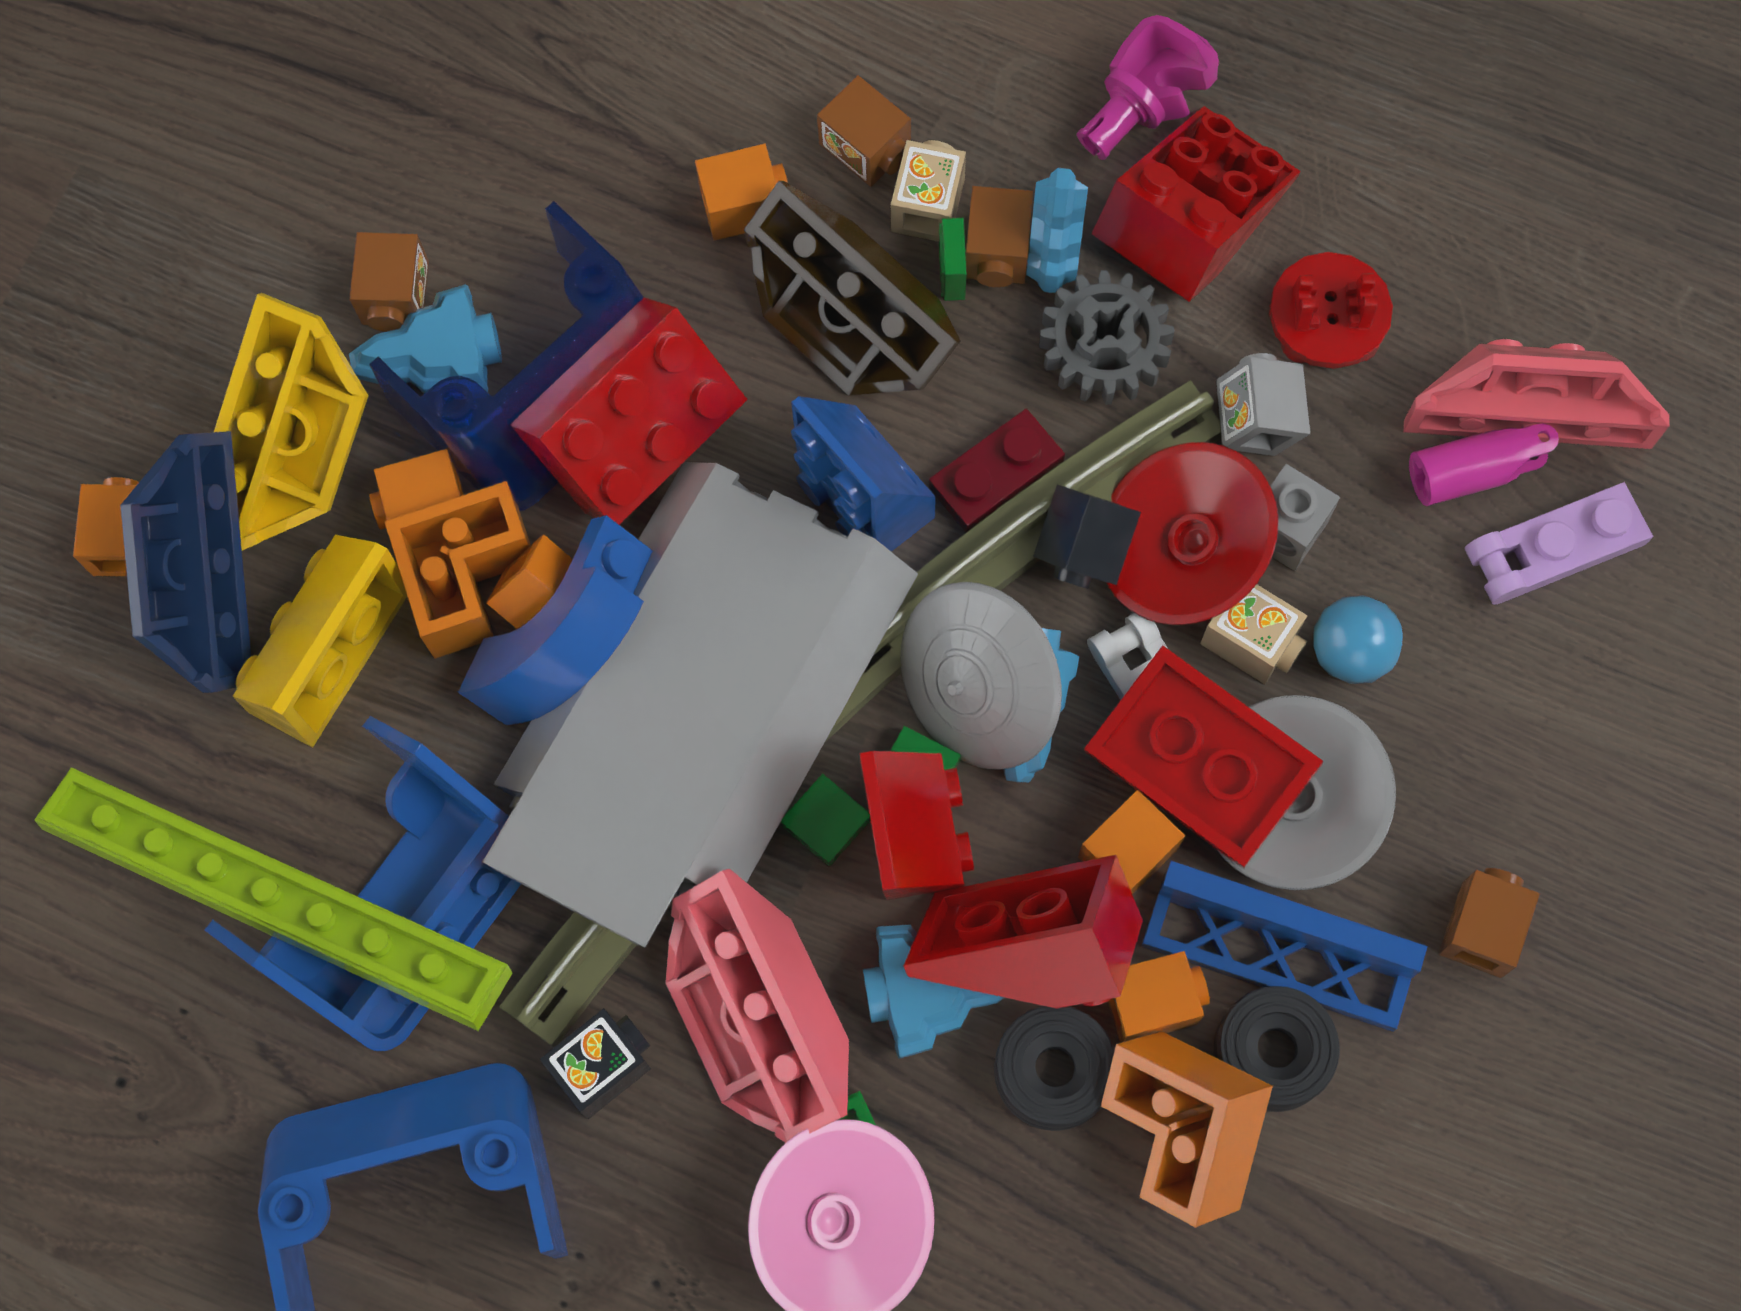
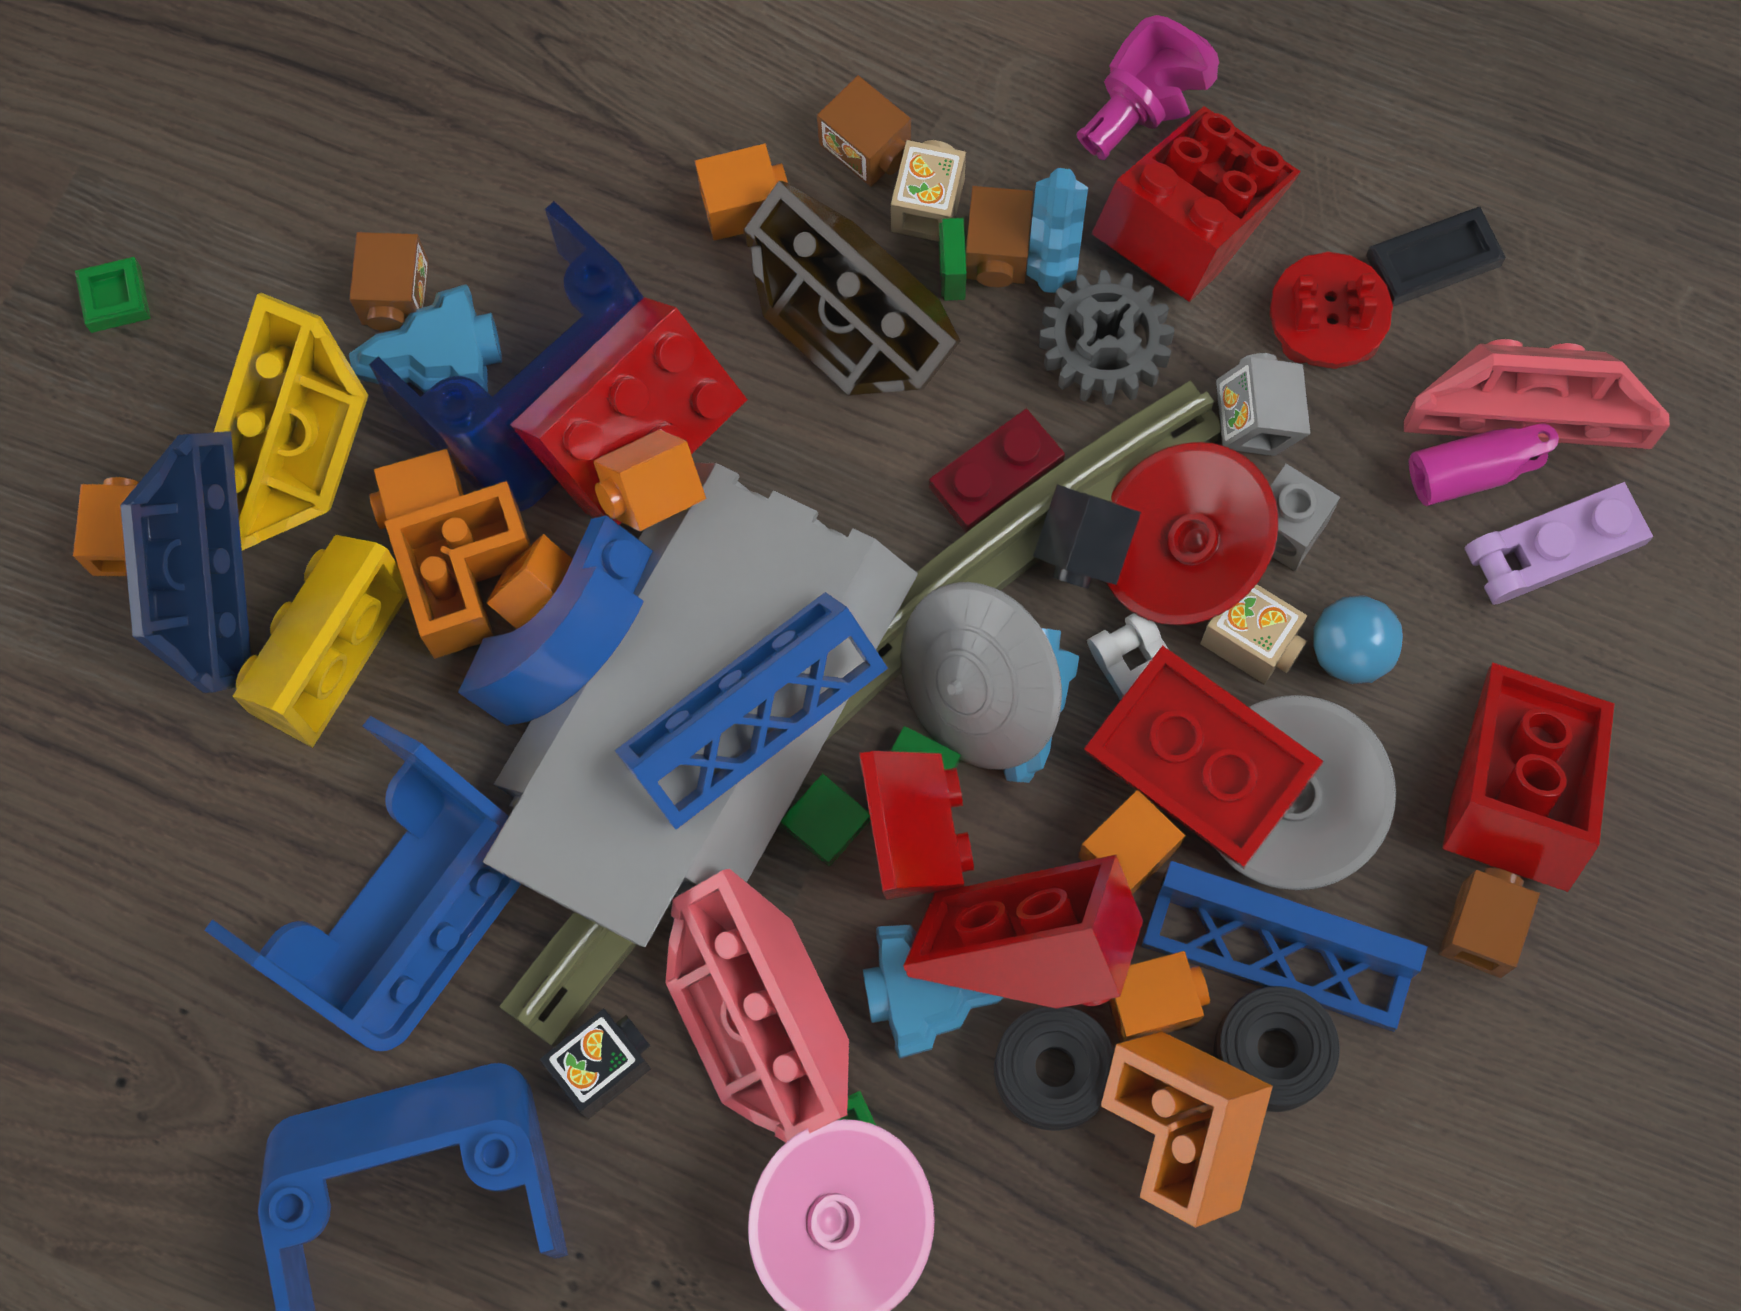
lime tile [35,767,513,1031] -> none
blue slope [791,396,935,551] -> none
none -> green tile [75,257,151,333]
none -> orange brick [593,430,706,531]
none -> blue fence [614,592,888,830]
none -> black tile [1366,206,1506,306]
none -> red slope [1442,662,1615,892]

